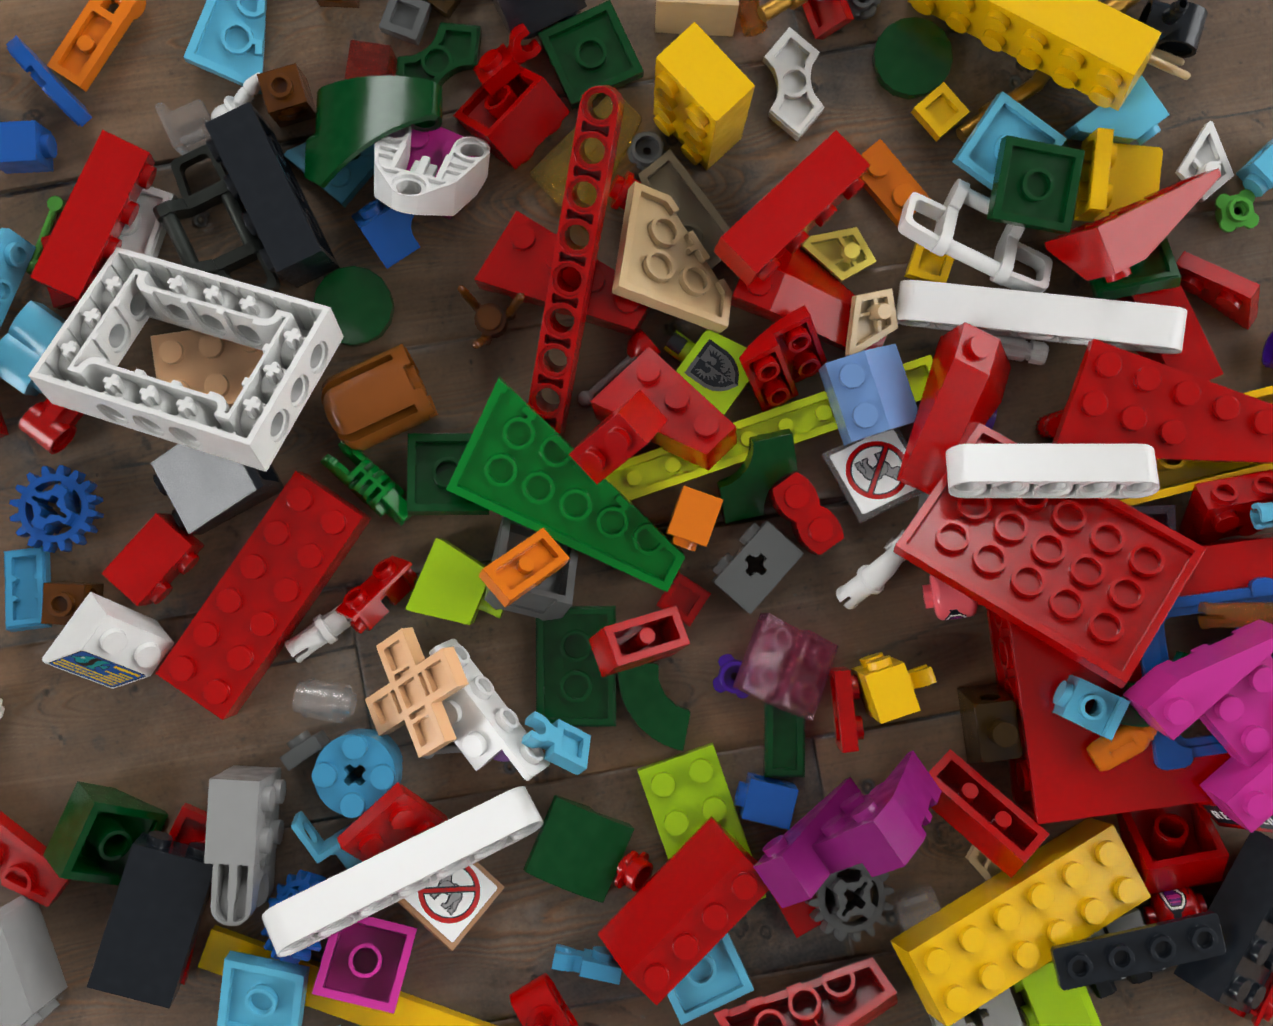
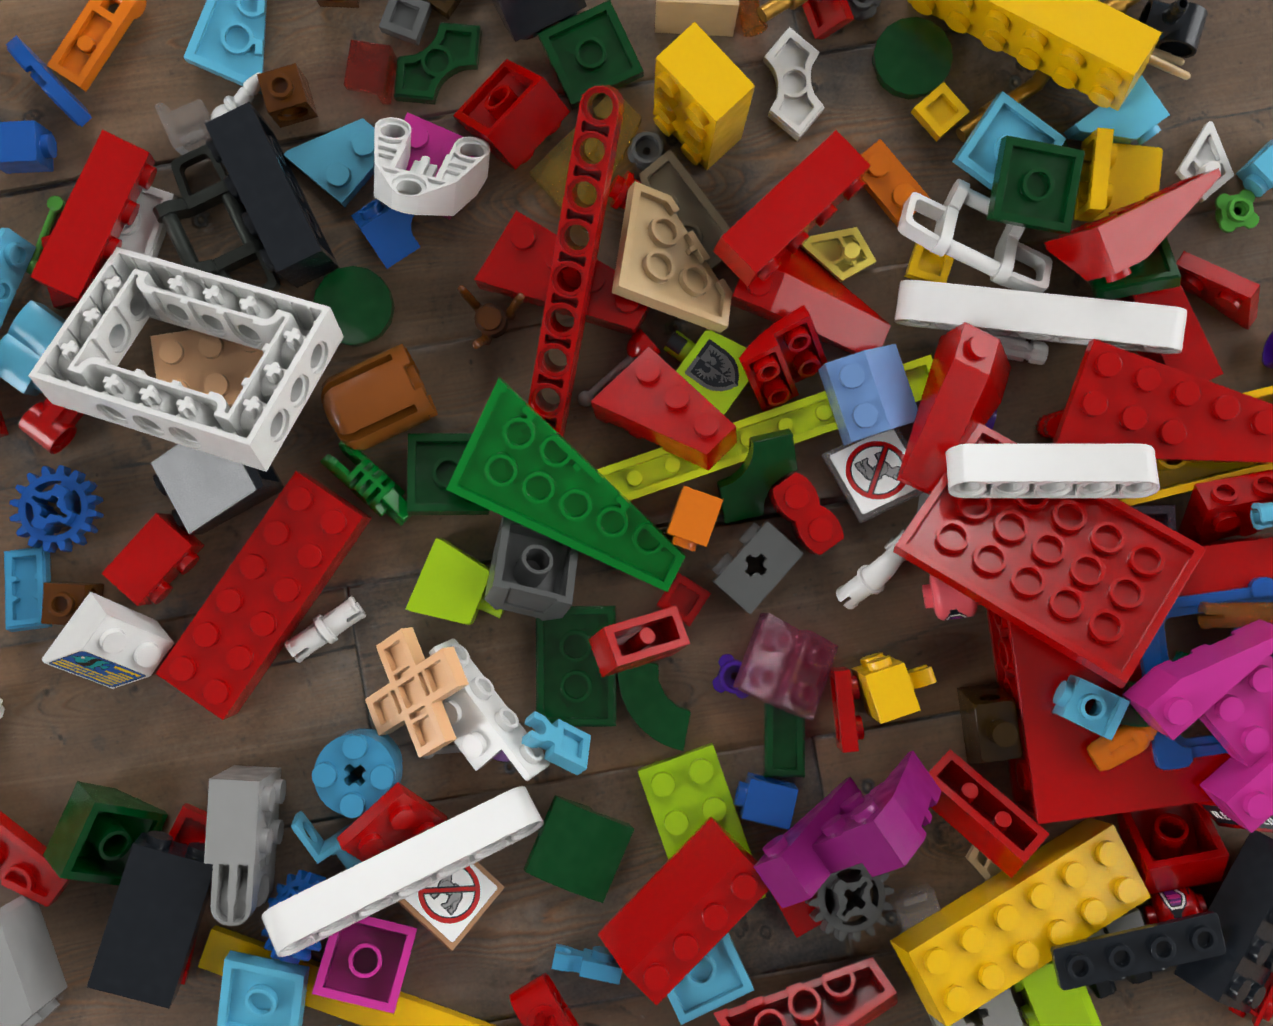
dark grey plate [280,729,331,771] -> none
clear brick [293,678,357,724] -> none
dark green panel [304,75,442,188] -> none
red hinge [335,555,418,634] -> none
red plate [473,23,542,96] -> none
orange plate [479,527,570,608] -> none
red brick [569,389,668,484] -> none
red plate [614,851,653,892] -> none
tan piece [845,288,898,356] -> none

